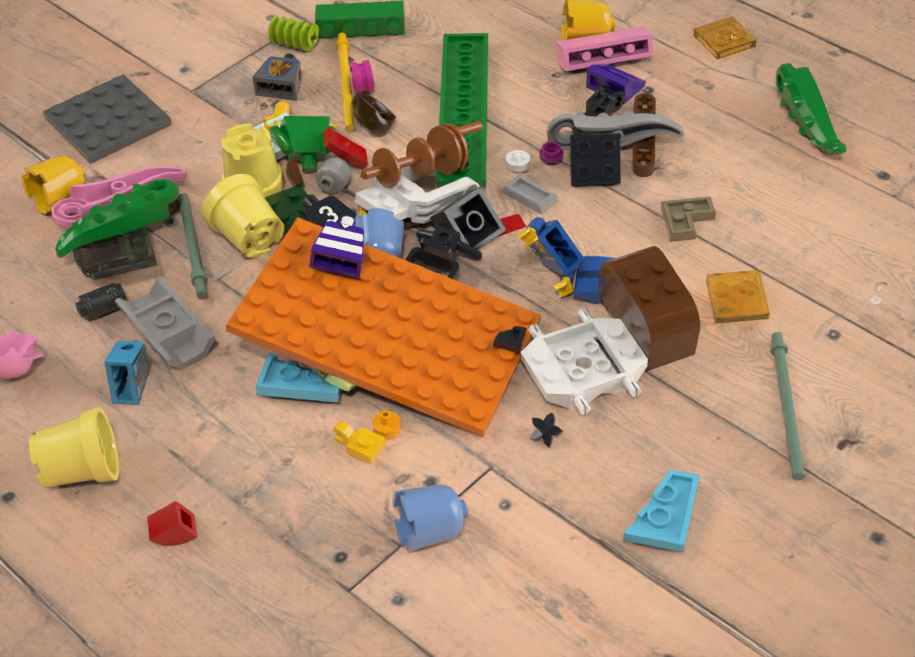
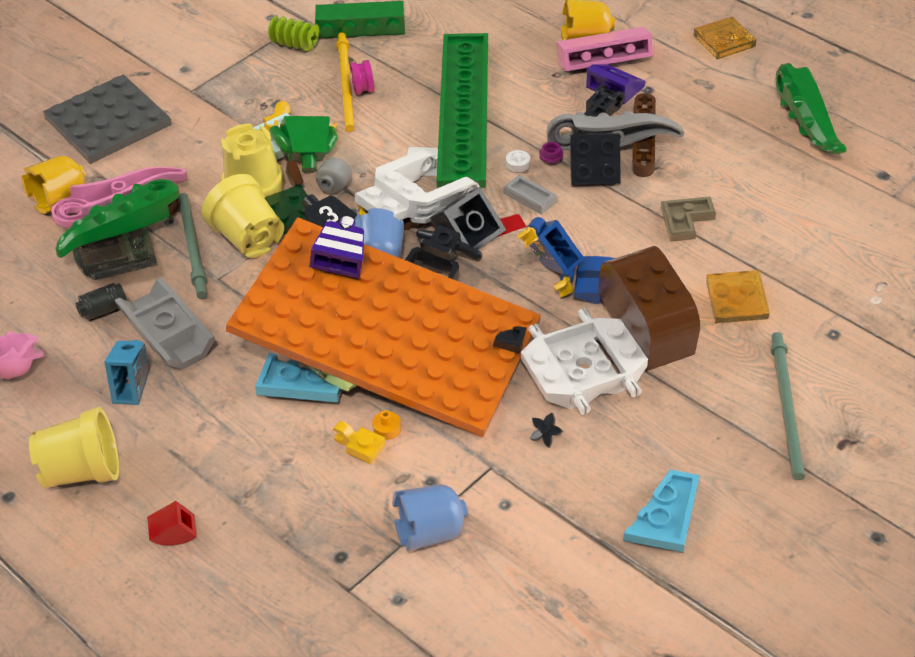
dark grey torso [252,53,302,101] -> none
red tile [323,127,368,170] -> none
dark brown piece [351,91,396,136] -> none
dark orange piece [361,121,483,188] -> none

